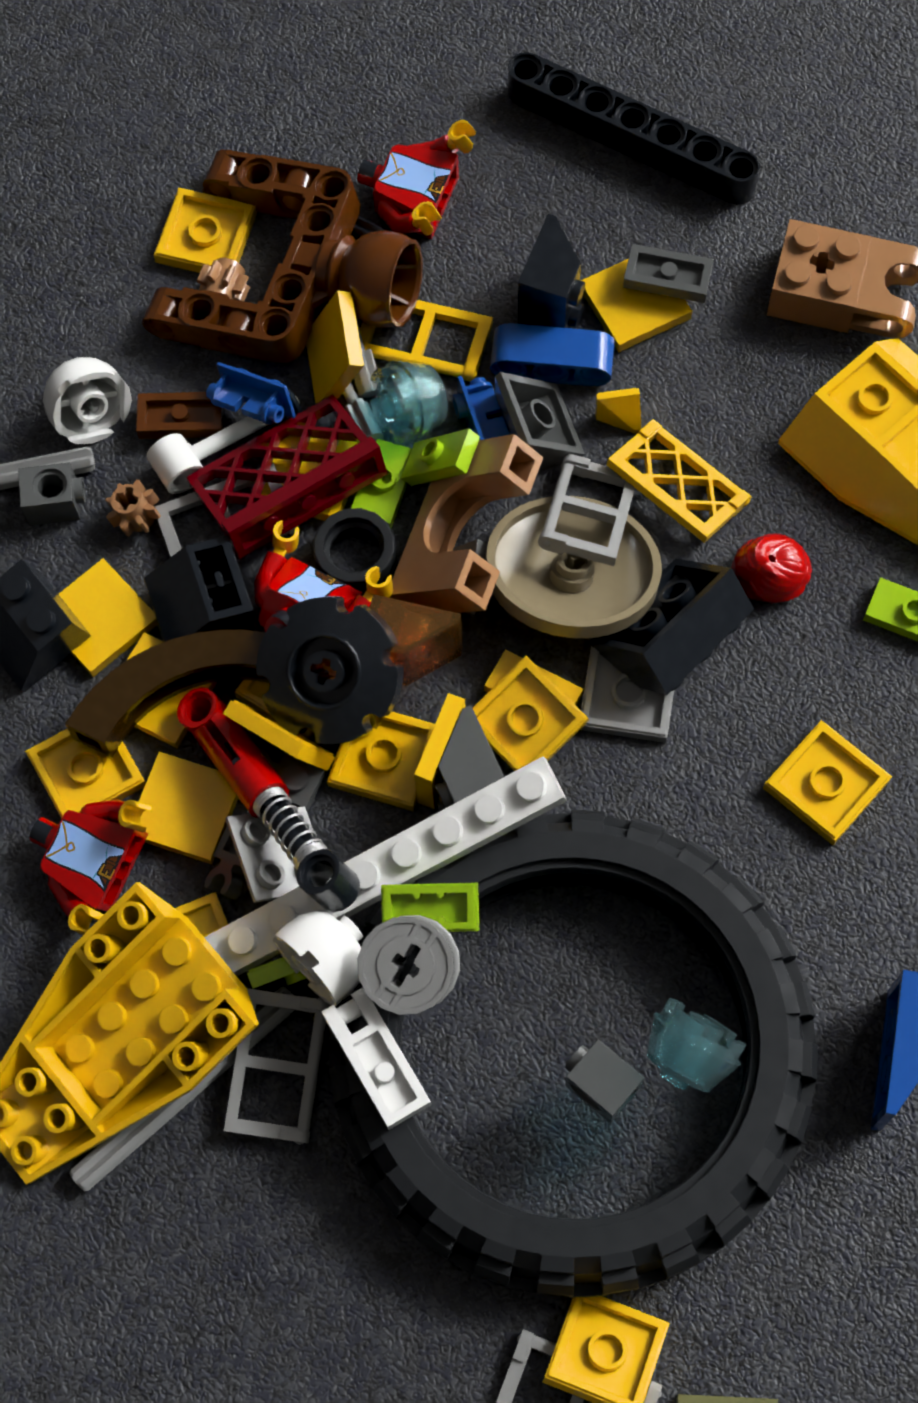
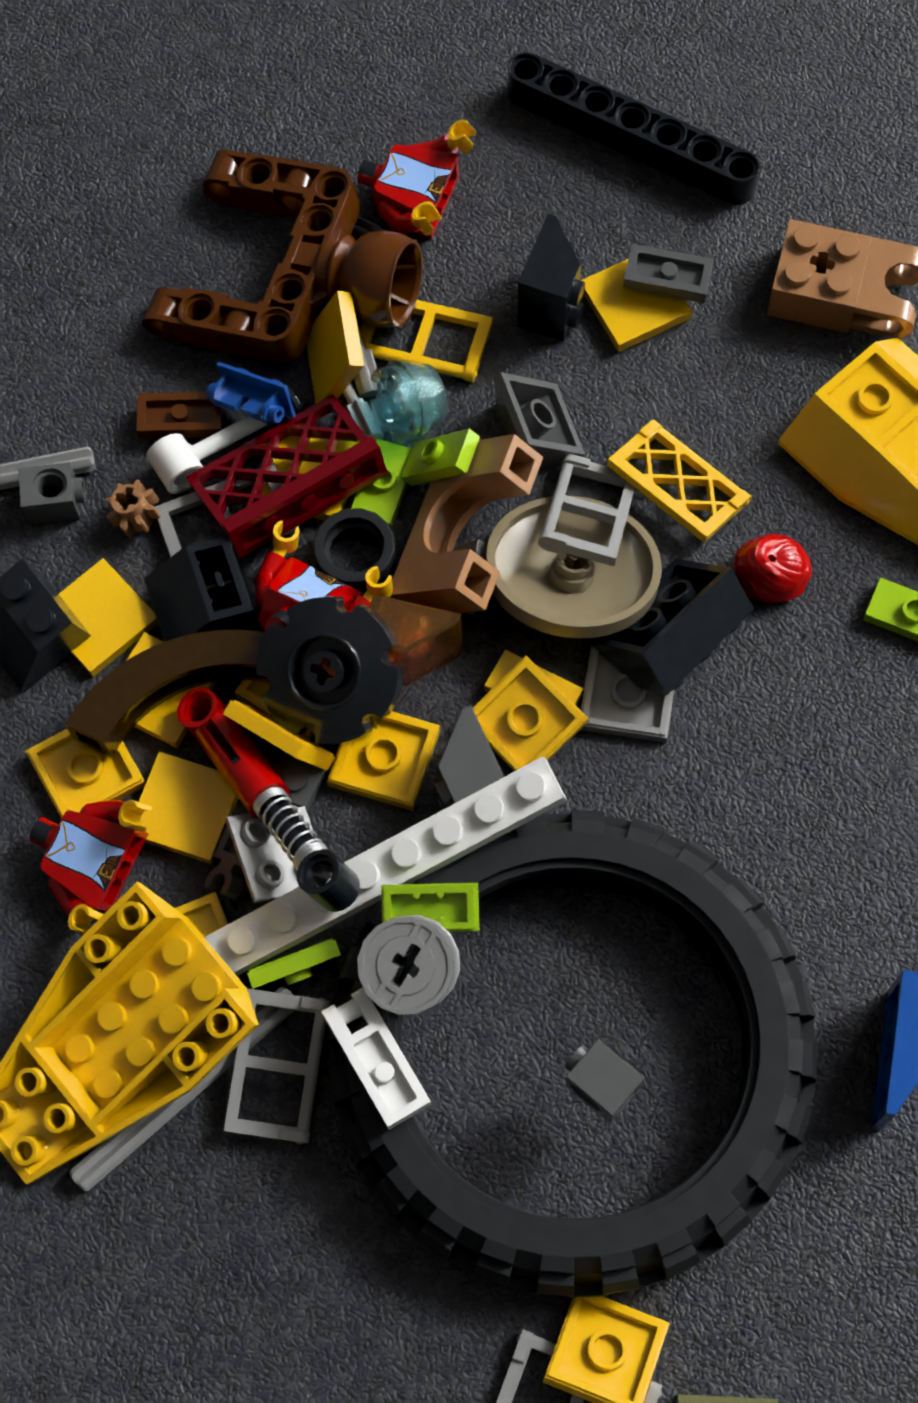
white cylinder [43,357,132,444] -> none
yellow tile [154,188,257,273] -> none
medium nougat gear [196,258,250,301] -> none
white cylinder [273,911,363,1006] -> none
yellow tile [414,693,466,809] -> none
blue hinge [452,375,510,440] -> none
blue beam [490,323,615,386] -> none
yellow slope [595,388,641,433] -> none
clear light blue cone [646,998,747,1092] -> none
yellow tile [763,720,892,845] -> none

